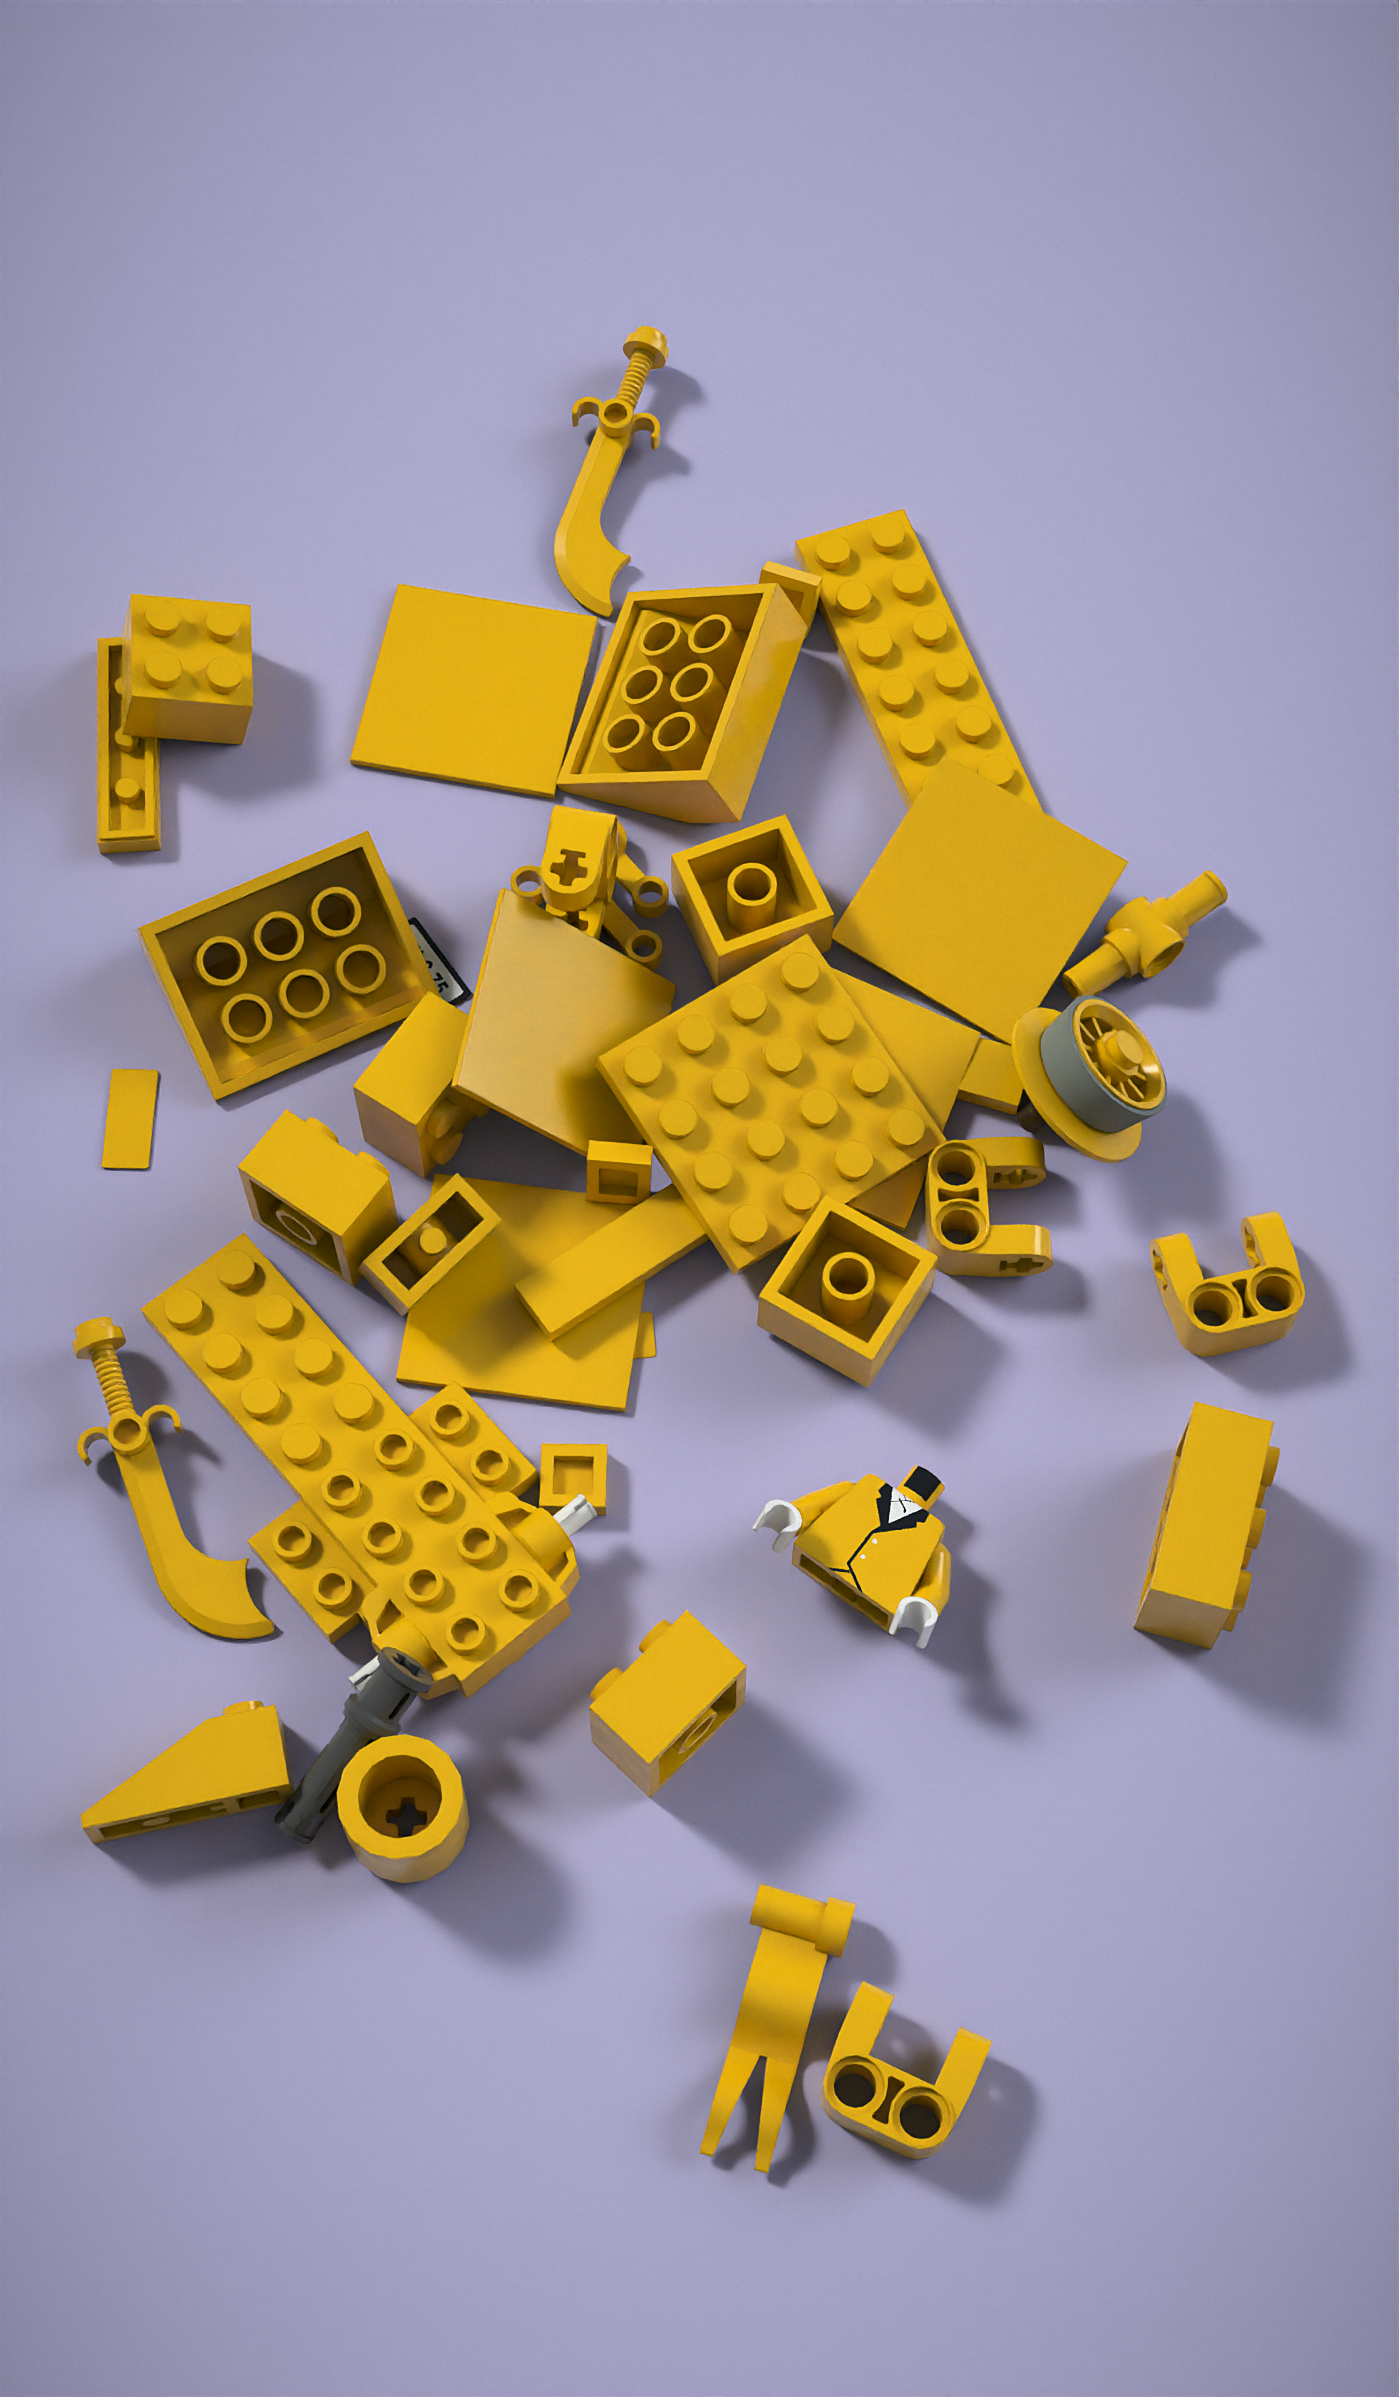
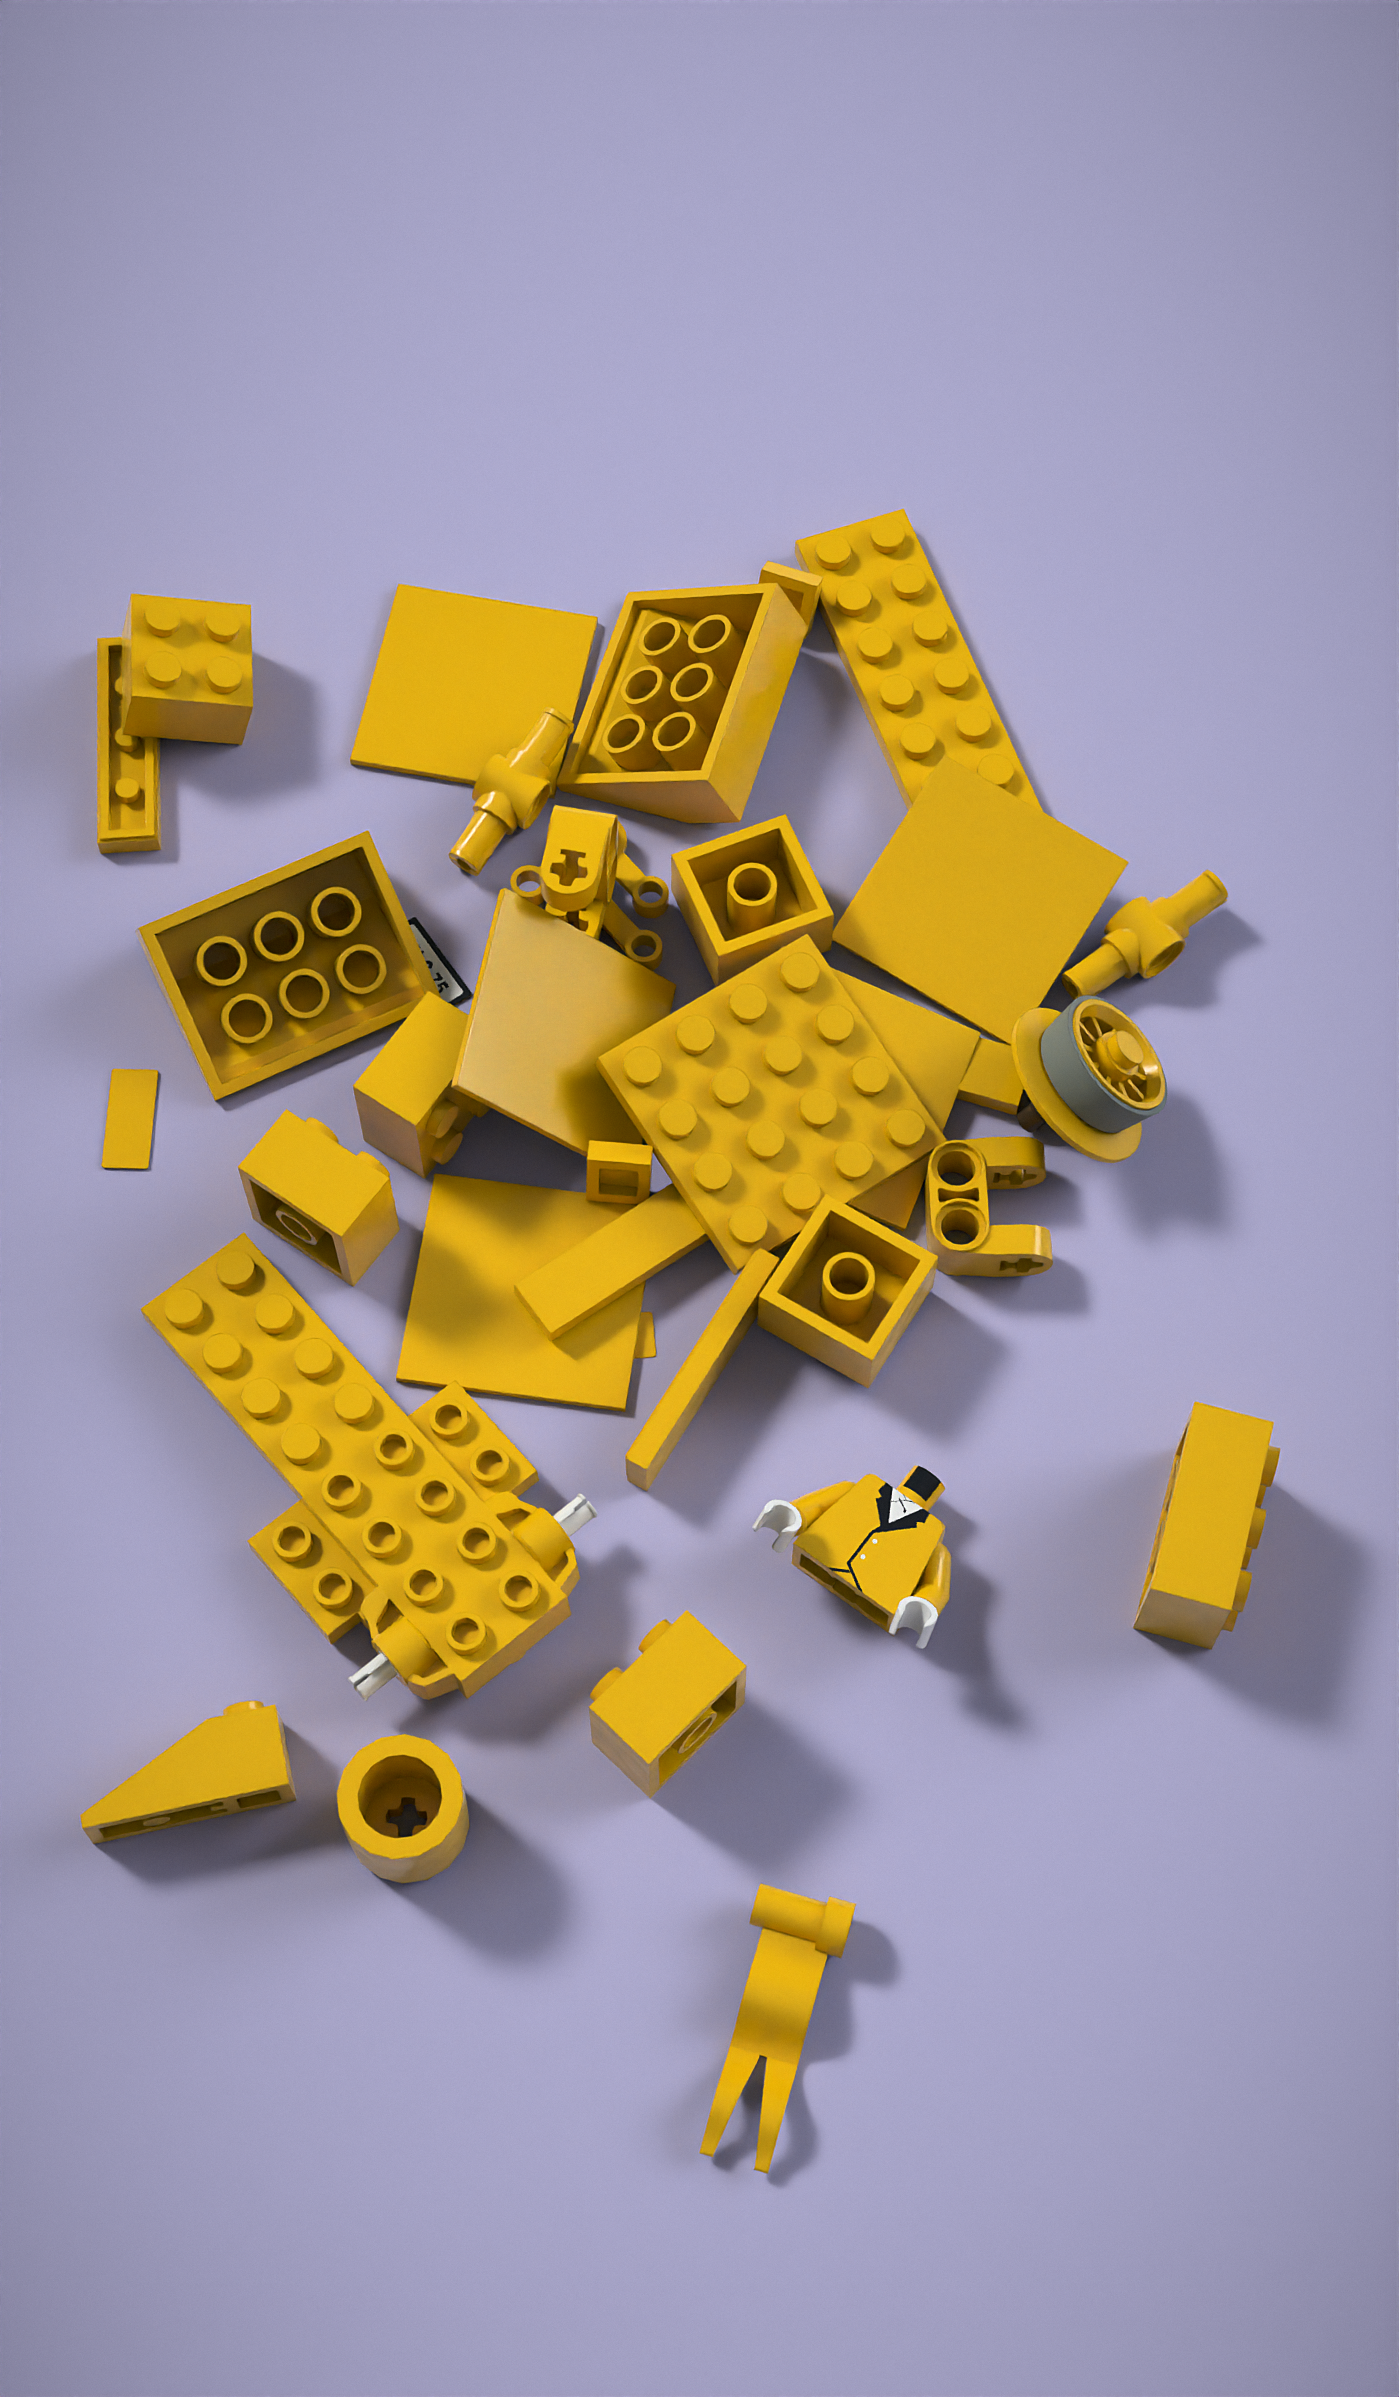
yellow sword [72,1317,274,1639] -> none
dark grey pin [274,1646,434,1844] -> none
yellow brick [358,1173,502,1317] -> none
yellow tile [539,1443,608,1515] -> none
yellow sword [554,326,669,617] -> none
yellow piece [820,1981,993,2160] -> none
yellow piece [1149,1210,1305,1357] -> none
none -> yellow pin [448,707,575,876]
none -> yellow tile [625,1248,780,1491]

